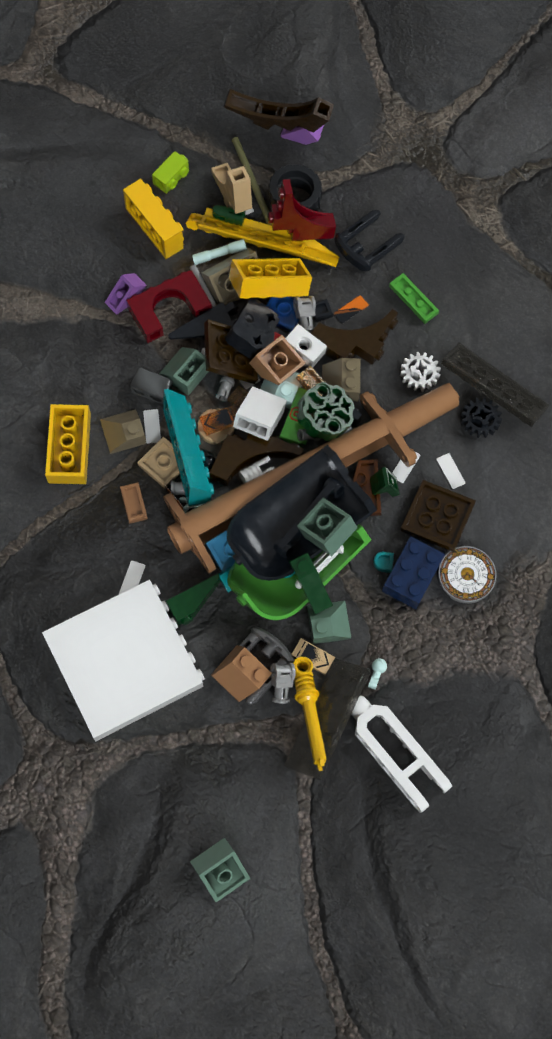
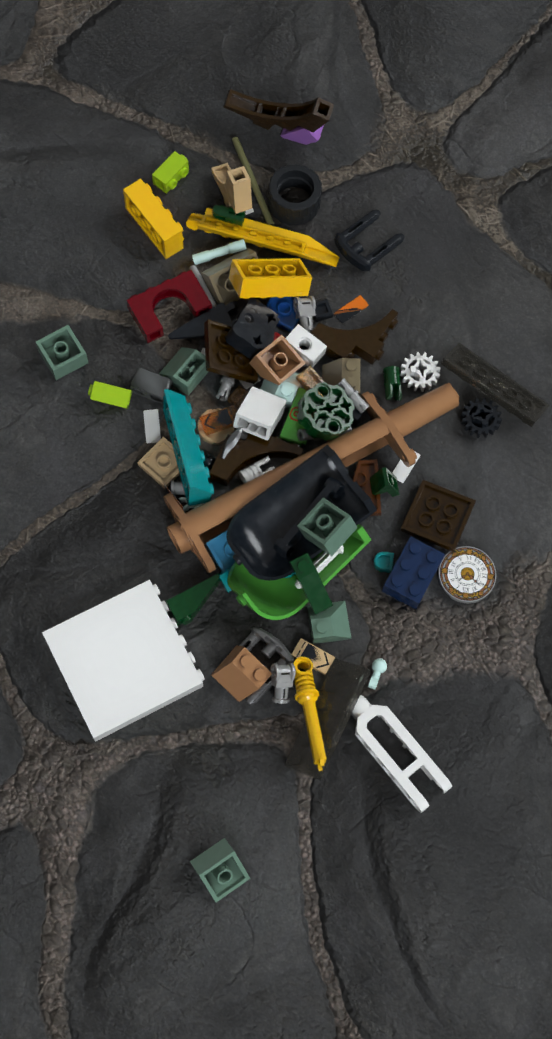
yellow brick [45,404,91,484] -> none
dark tan slope [100,409,146,454] -> none
medium lavender slope [105,273,147,315] -> none
white sticker [119,561,145,594] -> none
medium nougat tile [120,482,148,524] -> none
dark red arch [268,179,336,241] -> none
bright green plate [389,273,439,324] -> none
white sticker [436,453,465,489] -> none
none -> sand green brick [36,325,88,380]
none -> lime brick [88,381,133,409]
none -> flat silver bar [222,428,247,459]
none -> light grey pin [337,378,369,414]
none -> dark green hinge [383,366,402,401]

